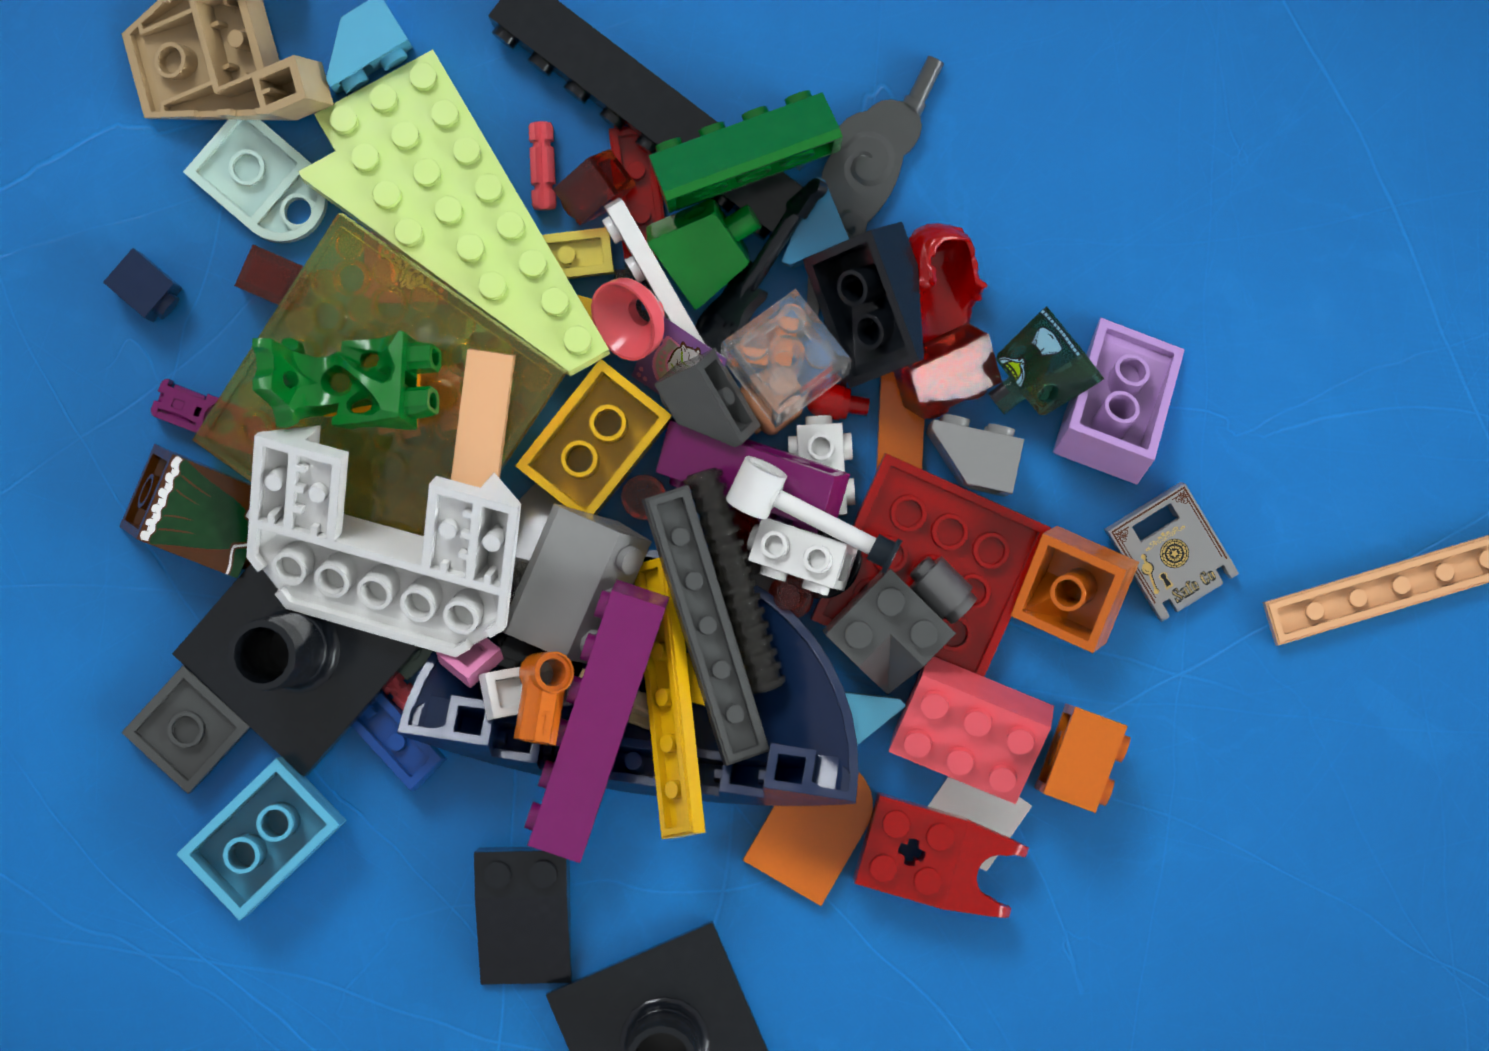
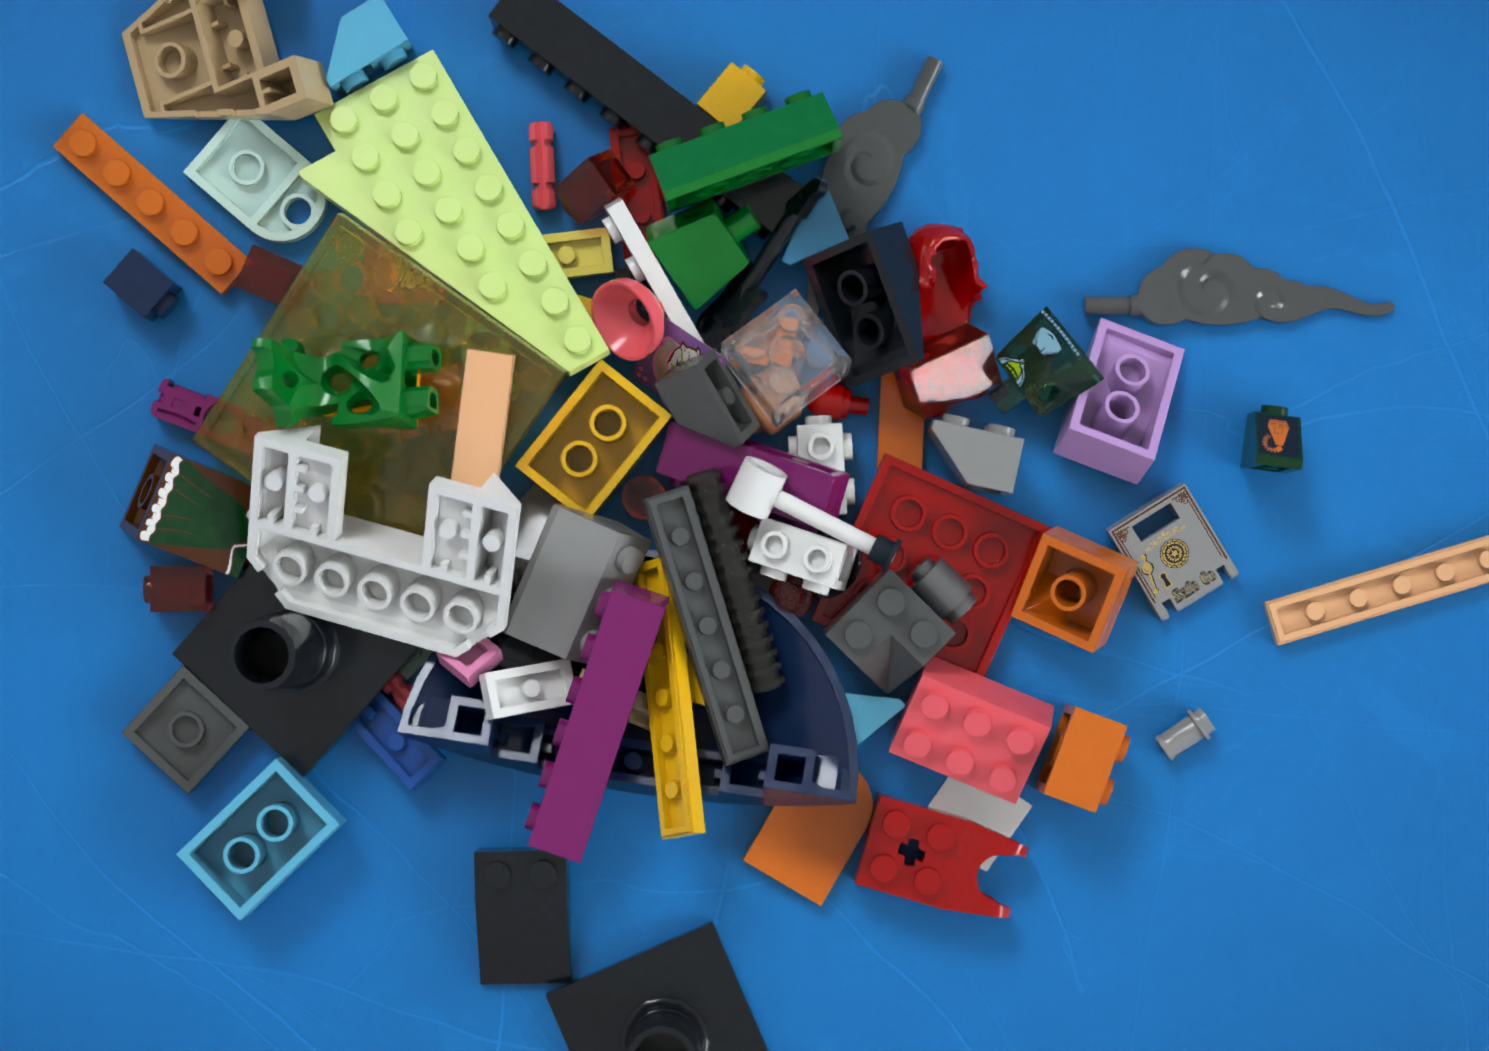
orange piece [513,652,574,746] -> none
none -> orange plate [53,113,254,296]
none -> clear red brick [143,566,213,612]
none -> yellow brick [697,62,767,127]
none -> dark grey piece [1083,248,1395,326]
none -> light grey pin [1155,707,1216,762]
none -> slope [1240,405,1303,474]

